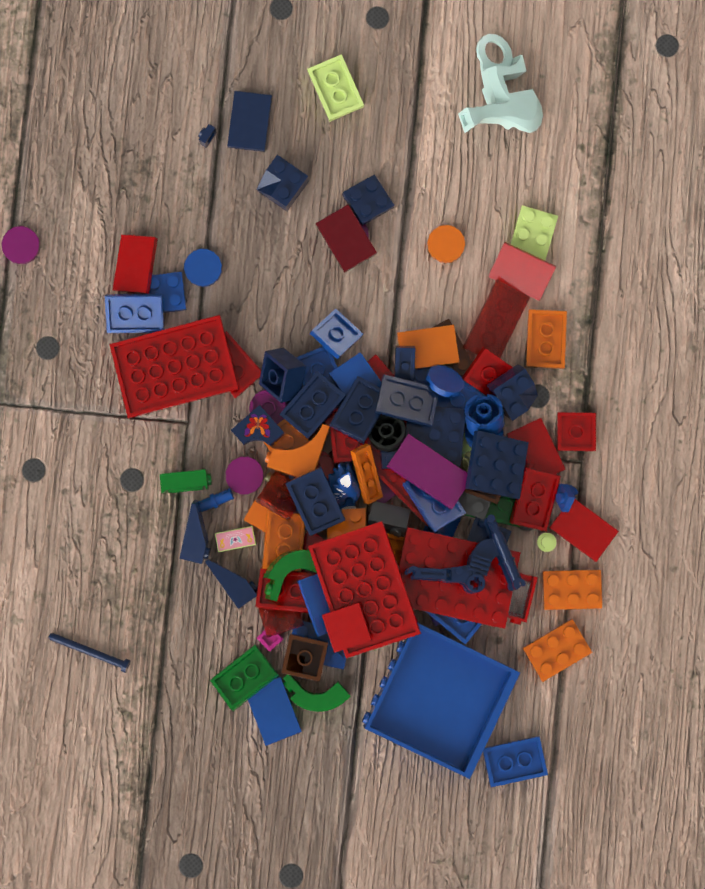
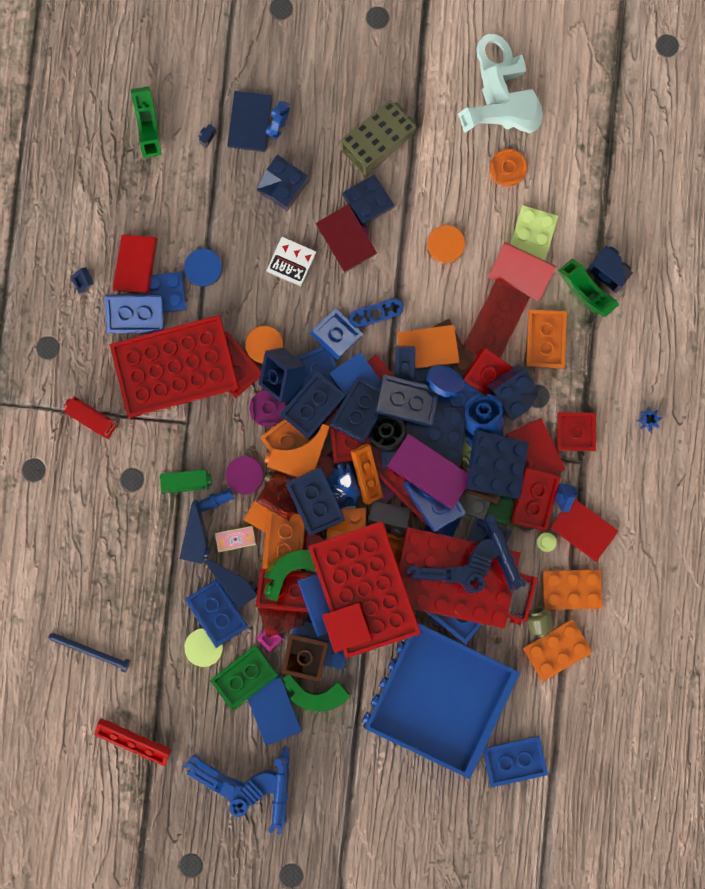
magenta tile [1,226,40,264] -> none
dark blue tile [231,405,285,446] -> none
yellowish green plate [307,54,364,122] -> none
none -> red window [64,396,118,440]
none -> dark blue plate [71,267,94,293]
none -> red plate [94,718,171,767]
none -> green arch [131,86,162,158]
none -> blue piece [183,746,290,835]
none -> yellowish green tile [184,628,223,667]
none -> blue tile [185,579,249,648]
none -> orange tile [245,326,283,364]
none -> blue plate [266,101,290,139]
none -> tile [266,237,316,287]
none -> olive slope [340,100,416,177]
none -> blue beam [349,299,403,328]
none -> orange tile [490,149,527,187]
none -> olive head [527,607,554,637]
none -> green arch [558,259,619,317]
none -> dark blue slope [587,245,633,293]
none -> blue gear [637,407,662,432]

